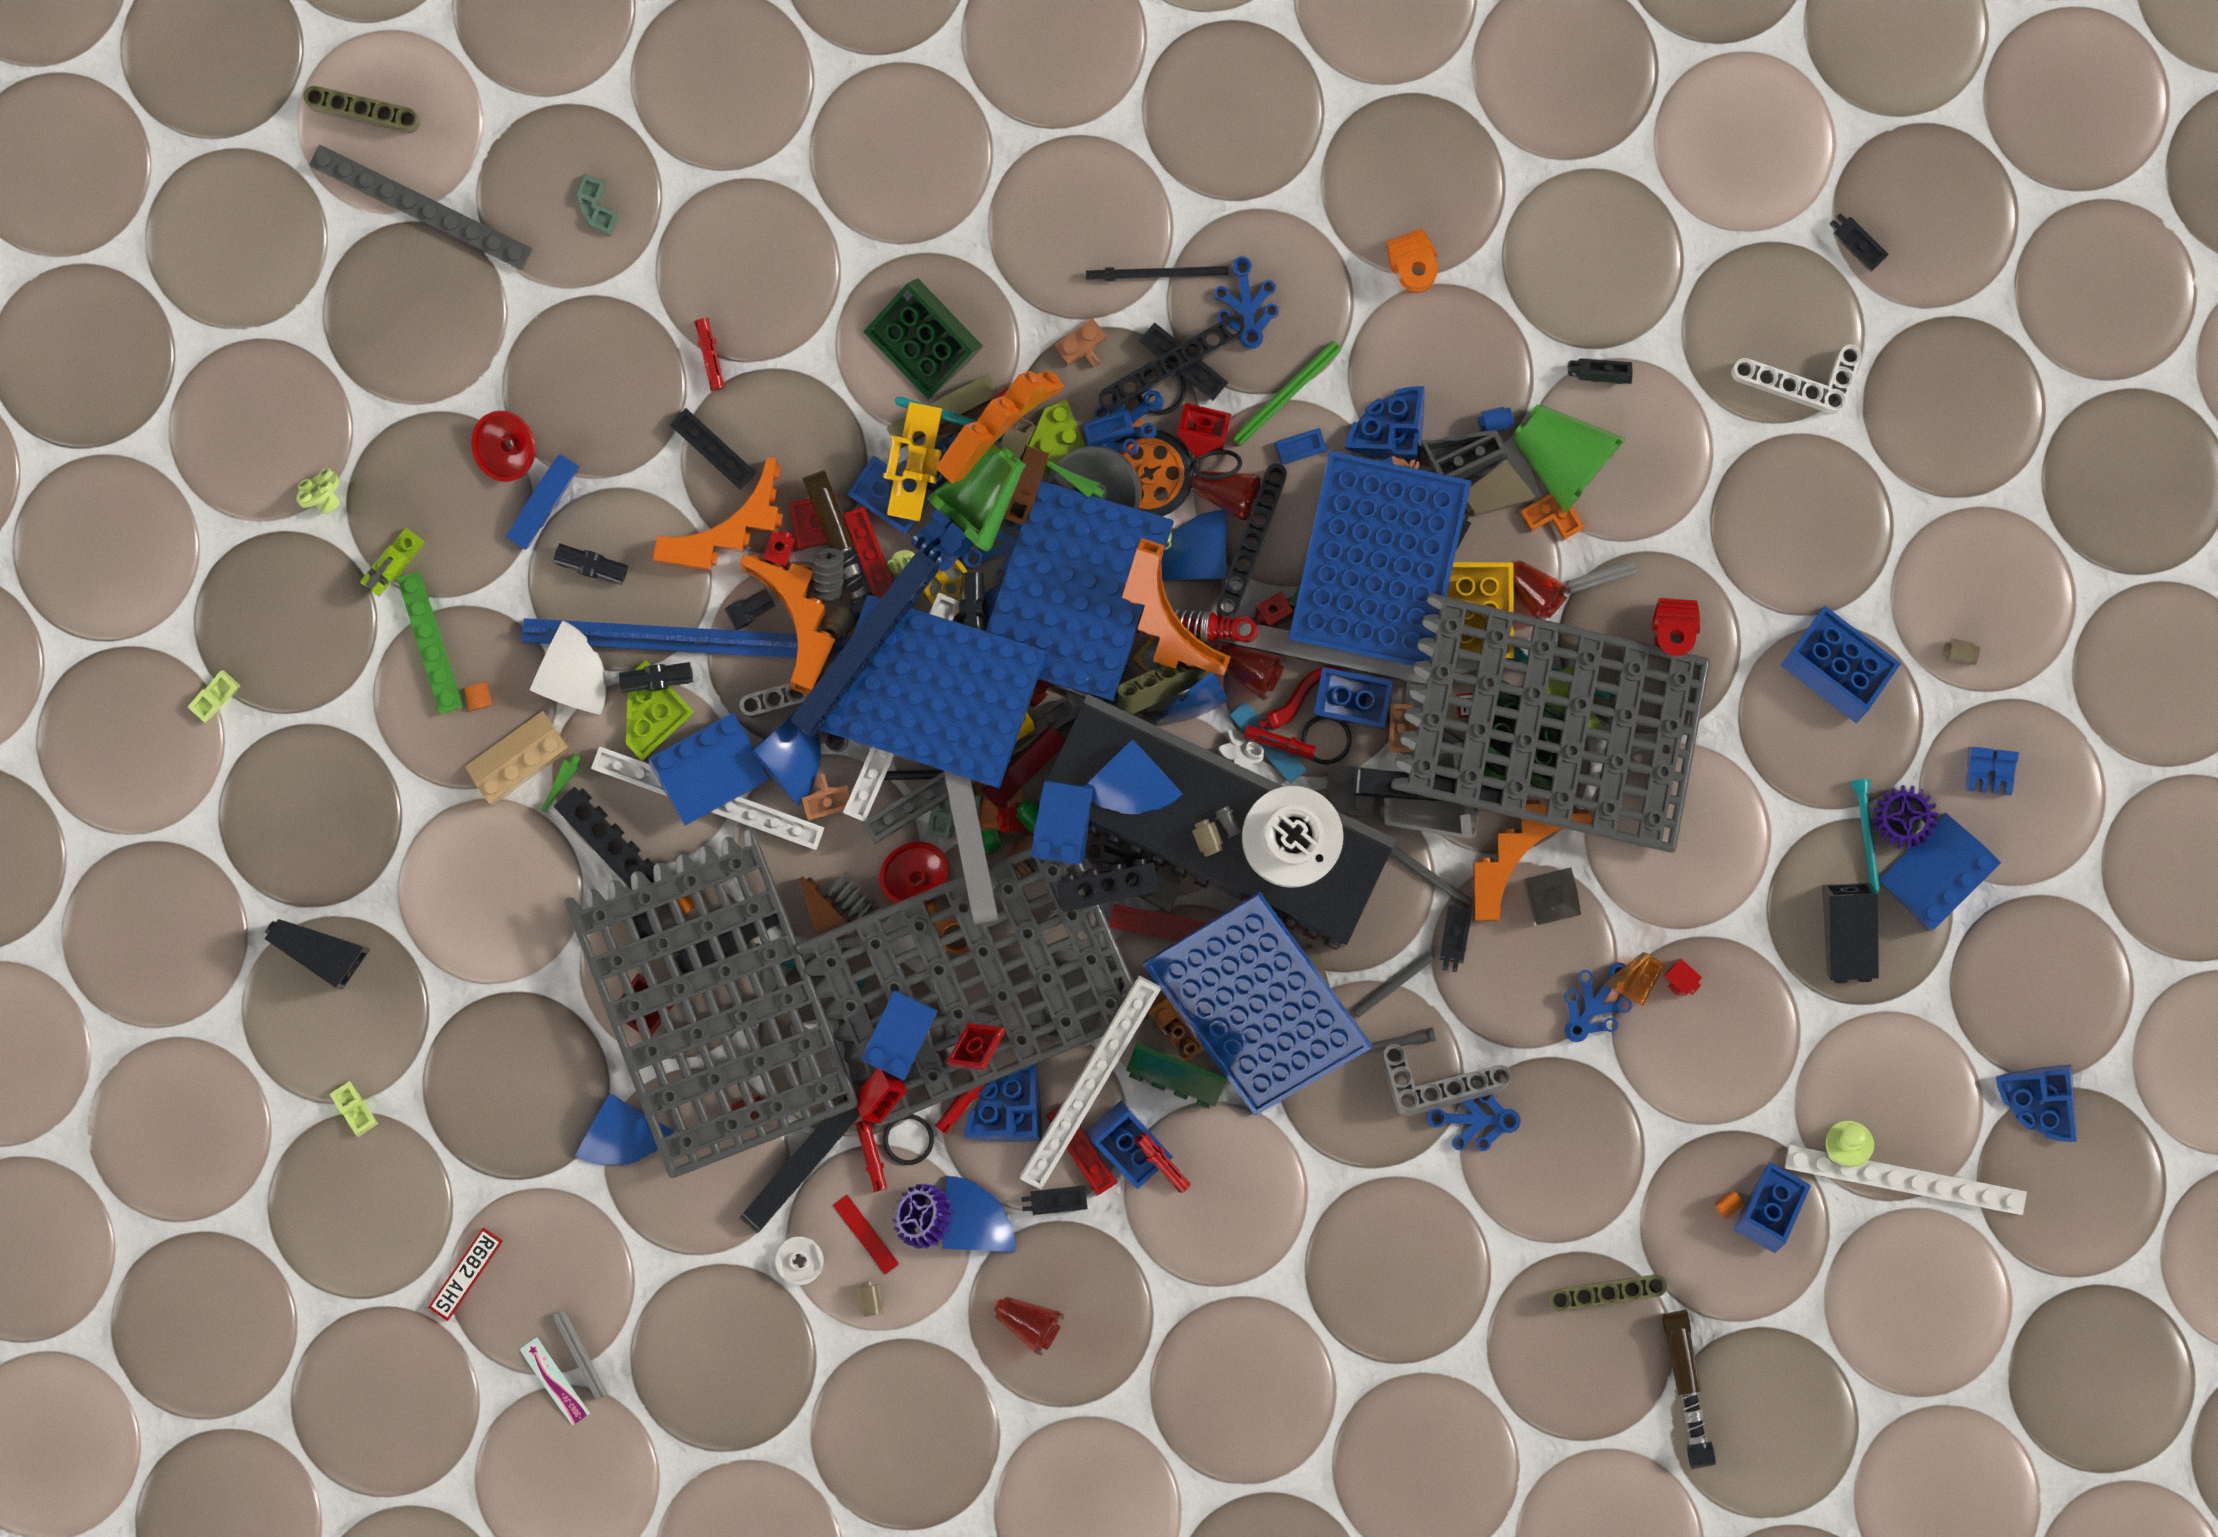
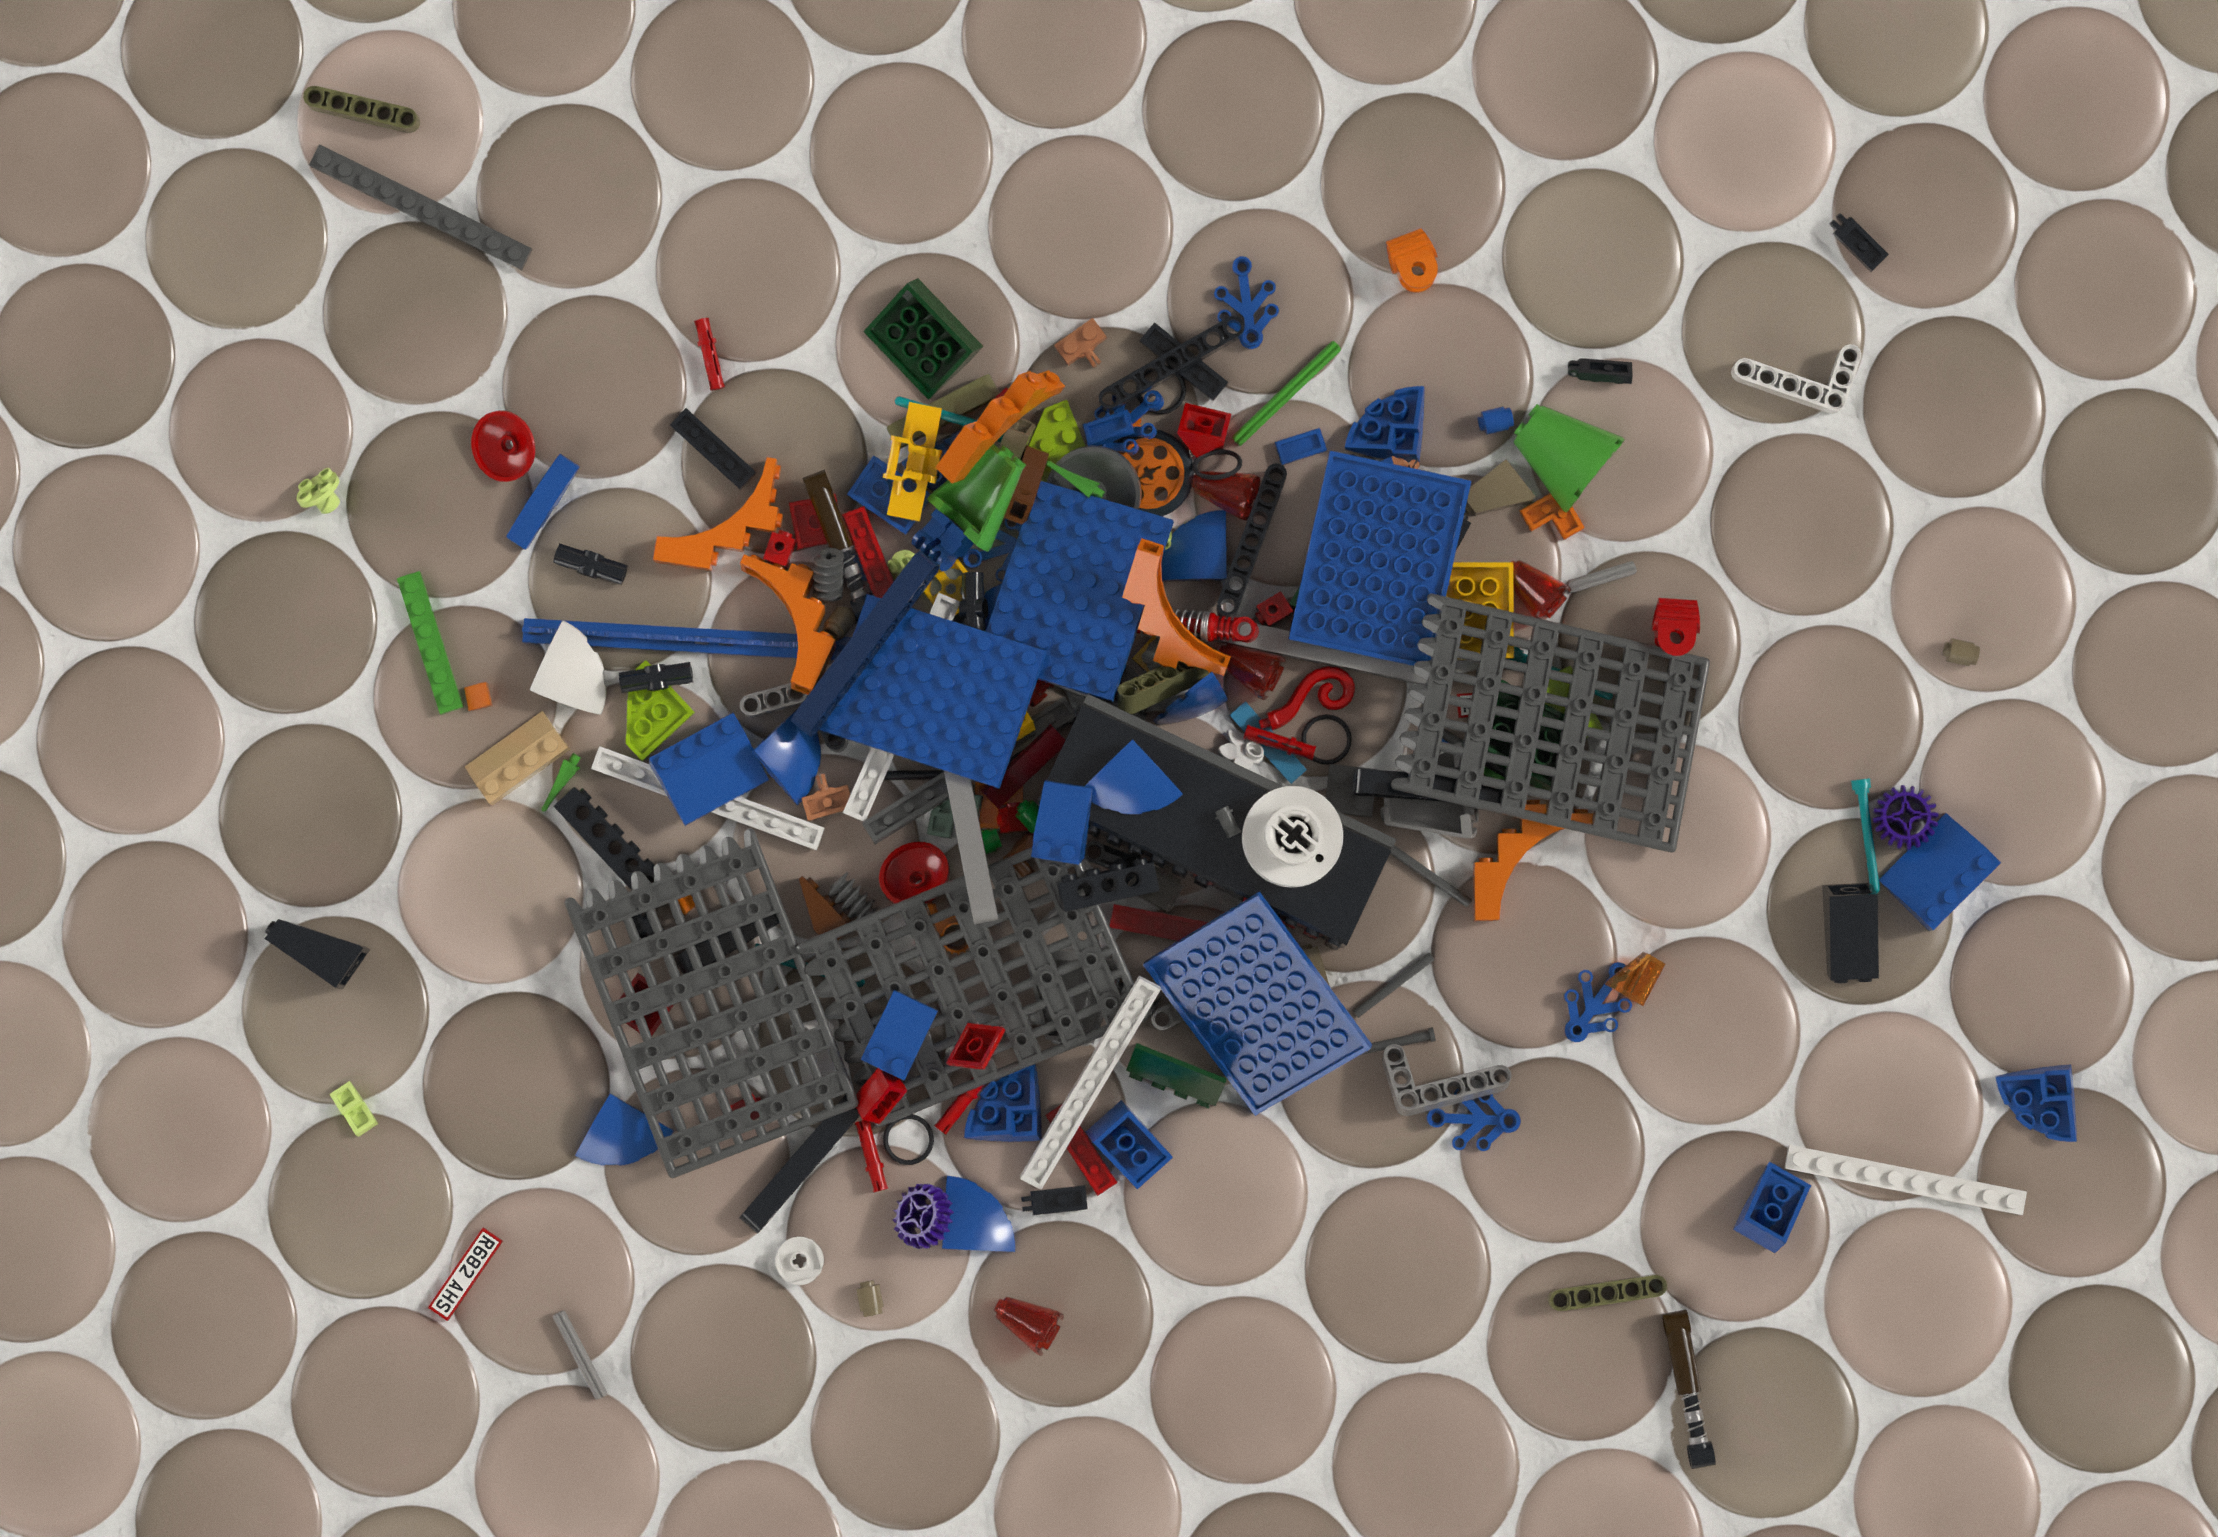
yellowish green slope [188,670,241,723] -> none
lime plate [360,527,426,597] -> none
sticker [519,1337,590,1426] -> none
sand green tile [575,174,620,236] -> none
black piece [724,588,776,630] -> none
red sticker [833,1195,899,1275] -> none
black bar [1086,266,1229,282] -> none
red pin [1134,1132,1191,1193] -> none
reddish brown slope [1148,990,1204,1062] -> none
dark tan brick [1192,819,1223,857] -> none
blue slope [1313,667,1394,731] -> none
nougat plate [1388,704,1418,753] -> none
dark grey wedge [1421,430,1507,479] -> none
black hinge [1439,905,1473,972] -> none
clear smoke slope [1522,867,1581,927] -> none
red brick [1662,958,1702,996] -> none
orange slope [1714,1191,1743,1219] -> none
blue slope [1780,606,1901,723] -> none
yellowish green plate [1825,1121,1874,1167] -> none
blue legs [1966,747,2019,796] -> none

